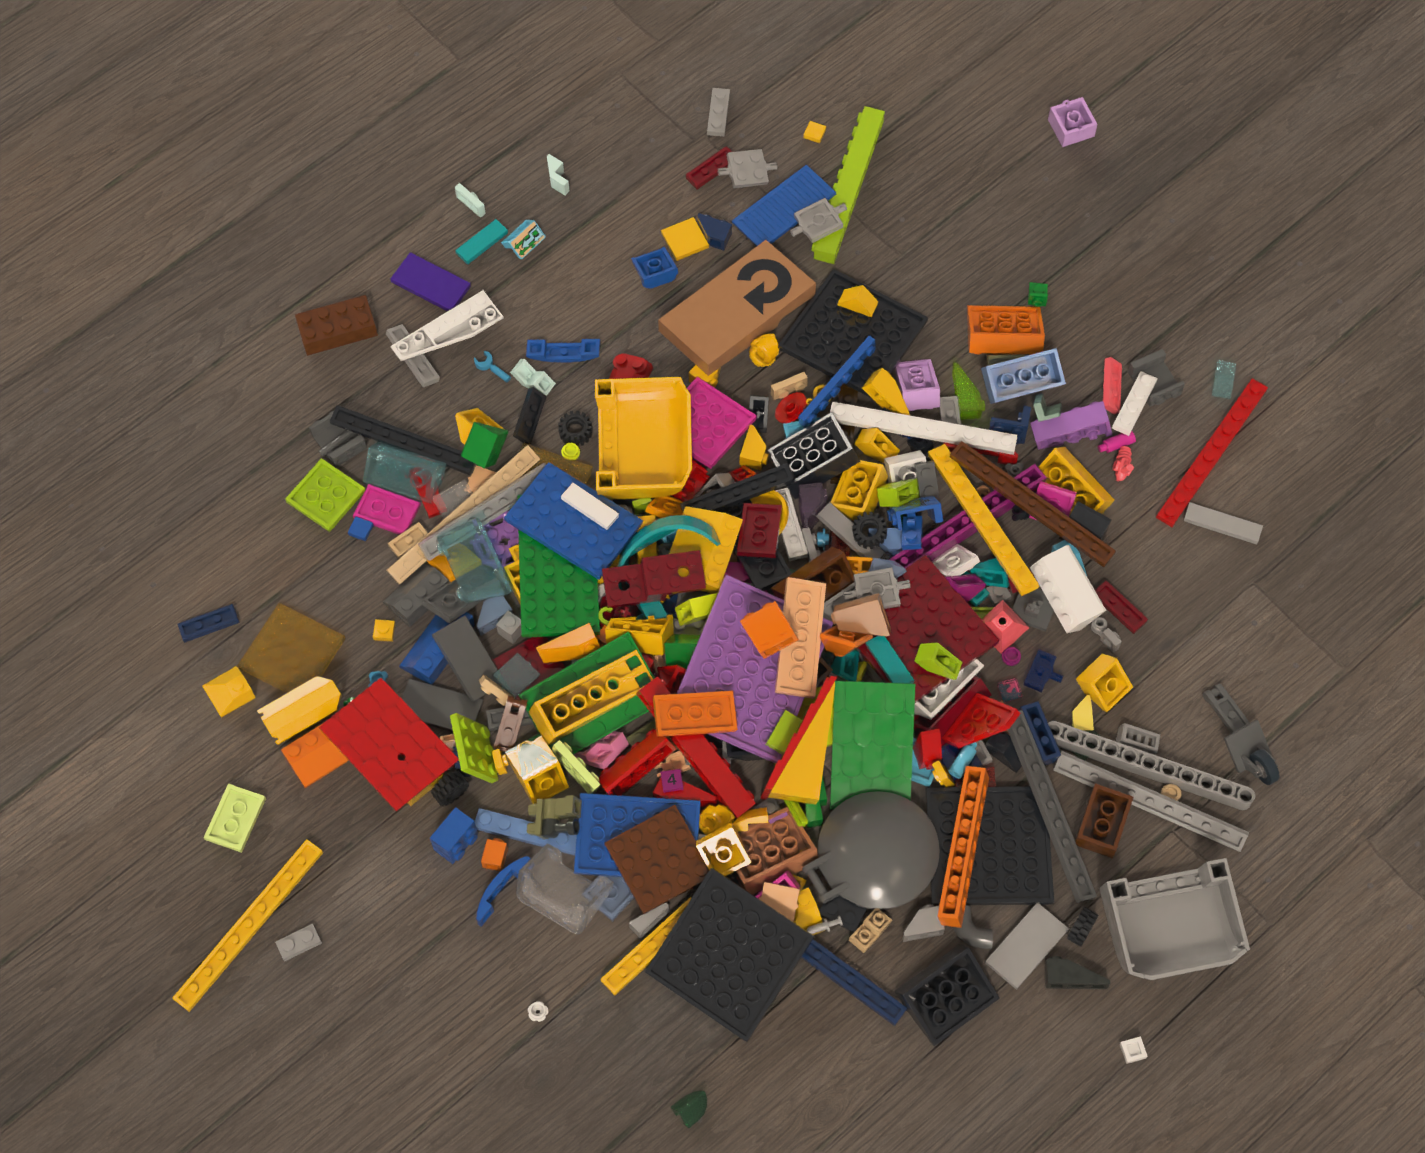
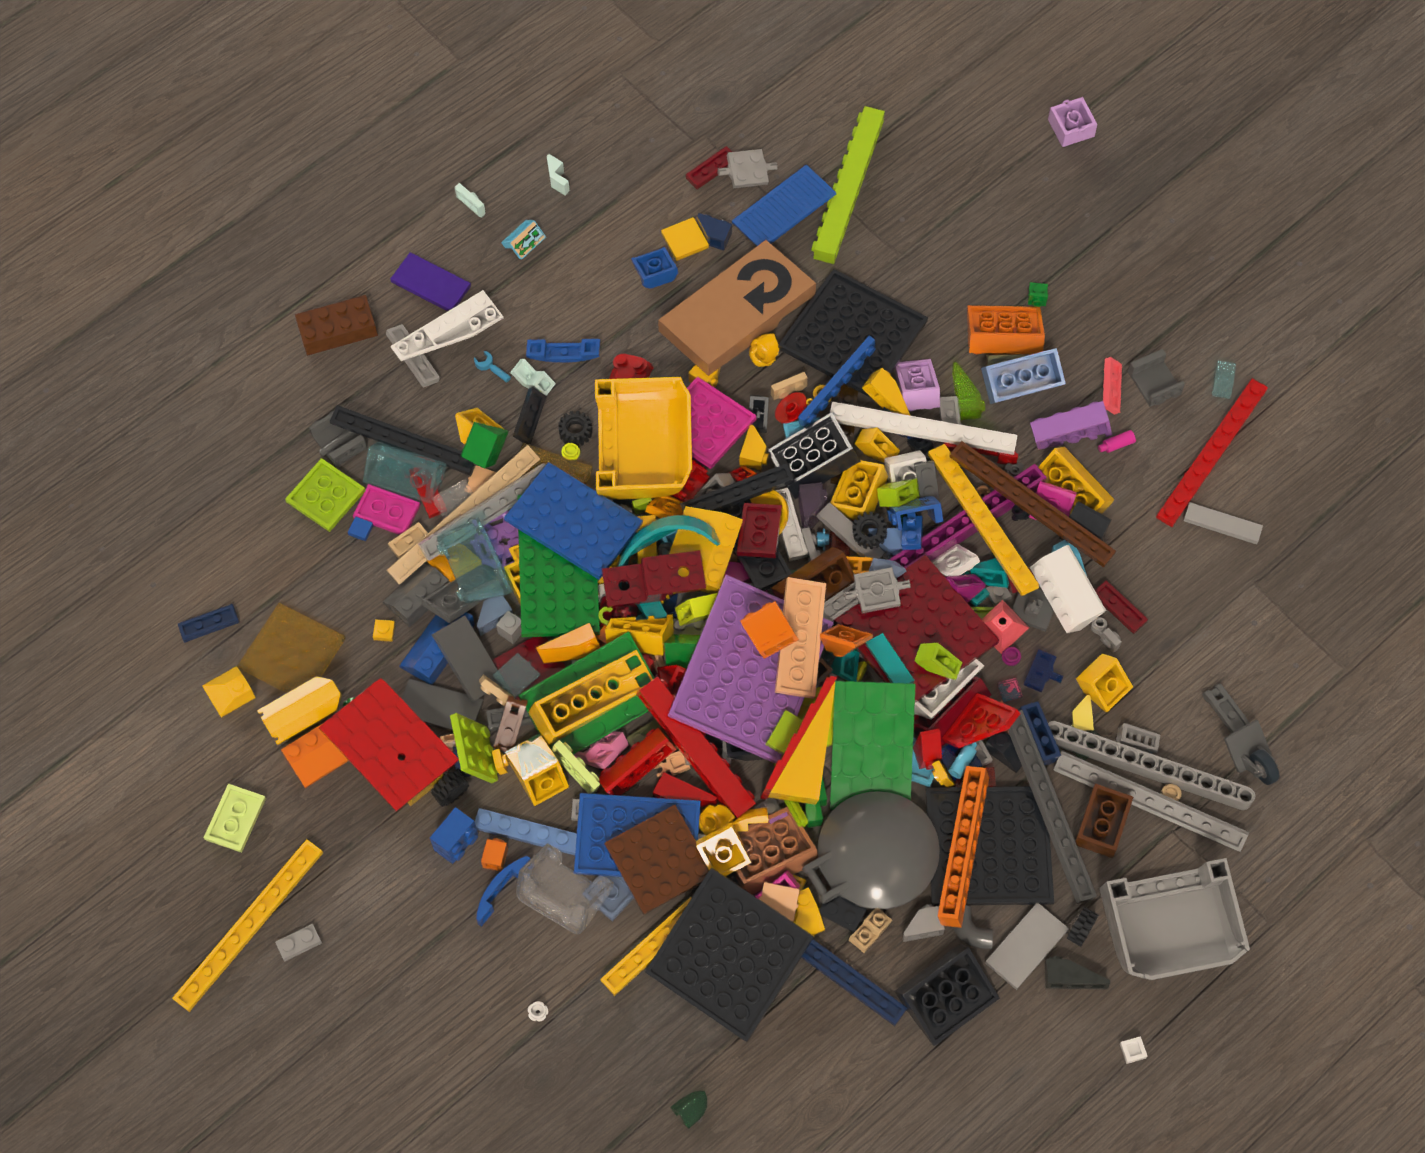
dark azure plate [368,671,388,687] -> none
teal tile [455,219,508,265] -> none
olive hips [527,795,582,839] -> none
white tile [561,483,619,530] -> none
light grey slope [629,903,670,939] -> none
orange plate [653,691,738,737] -> none
magenta tile [661,769,683,793] -> none
light grey plate [707,88,730,137] -> none
light grey plate [790,198,847,243] -> none
yellow tile [804,121,826,143] -> none
light grey piece [806,915,843,934] -> none
medium nougat slope [831,593,891,636] -> none
yellow slope [838,285,878,317] -> none
dark blue bracket [989,406,1031,444] -> none
sand green panel [1033,393,1062,422] -> none
white plate [1112,371,1158,436] -> none
coral piece [1112,446,1134,482] -> none

